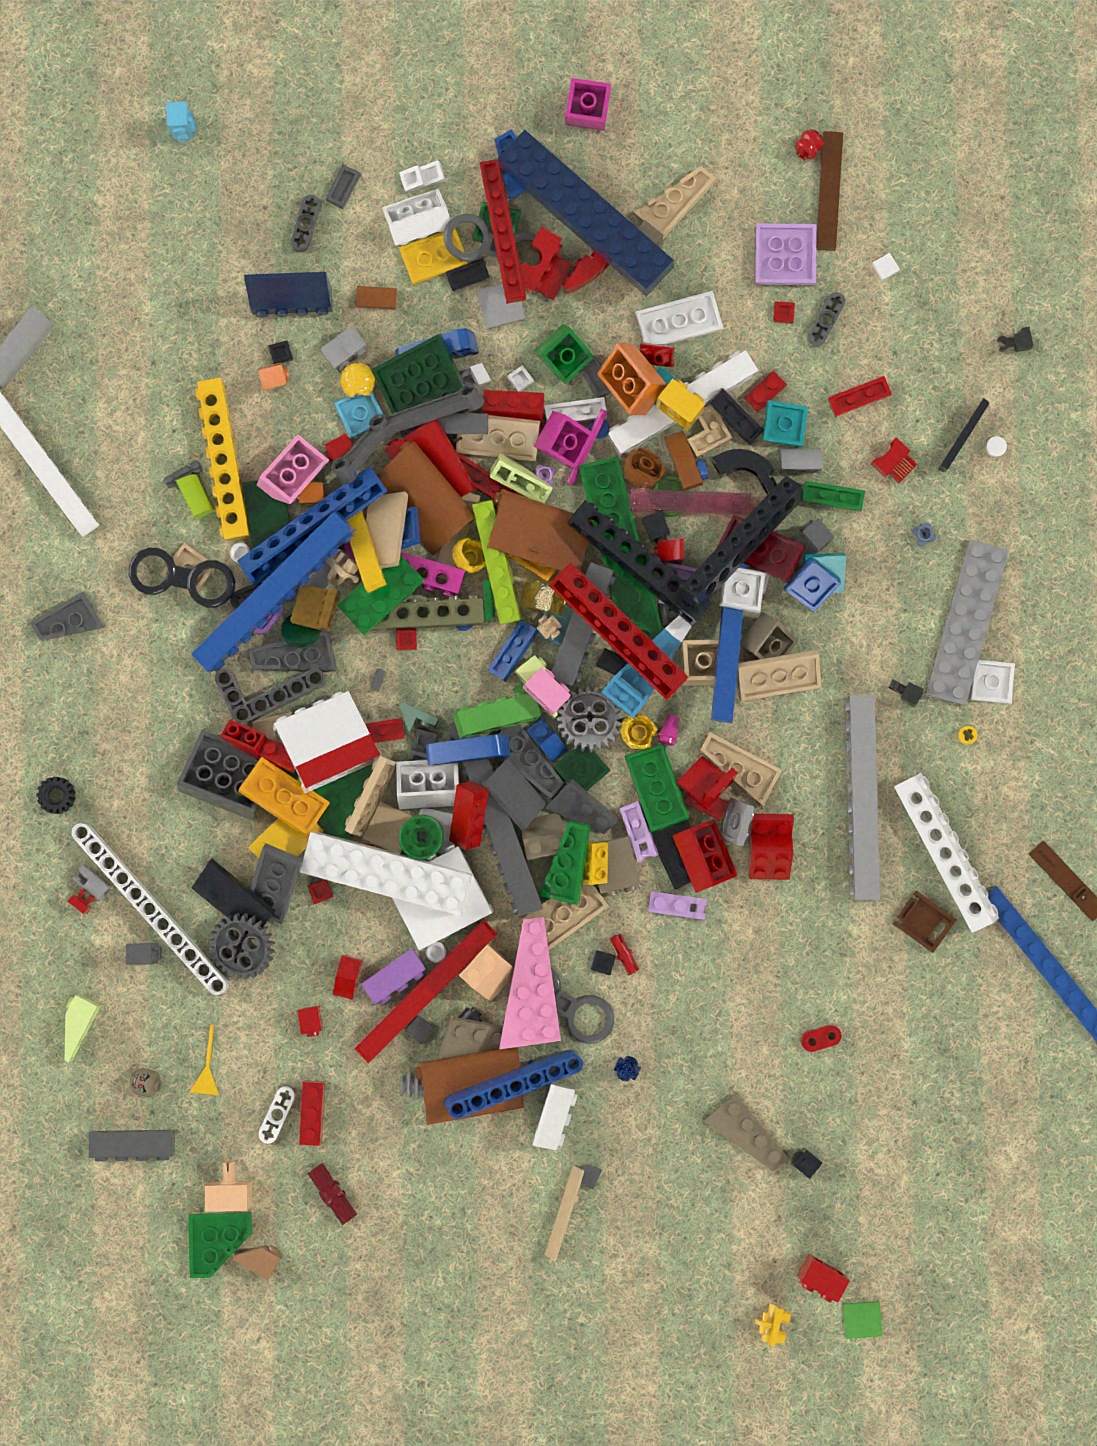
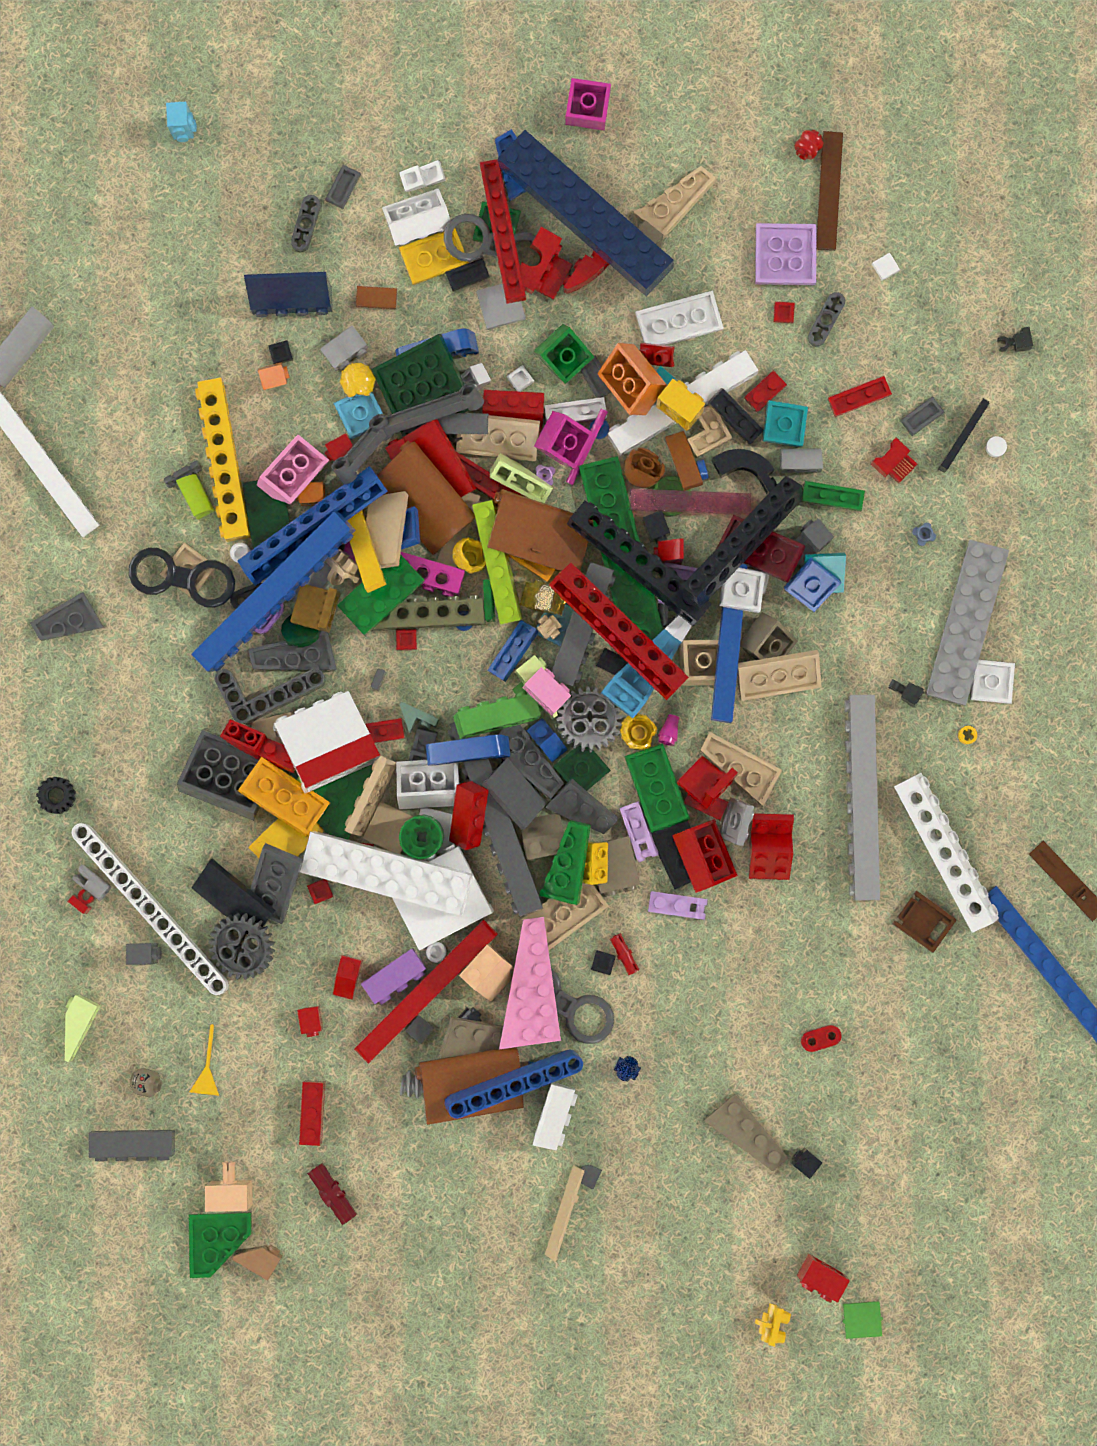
white beam [259,1086,296,1144] -> none
none -> dark grey tile [900,396,945,436]

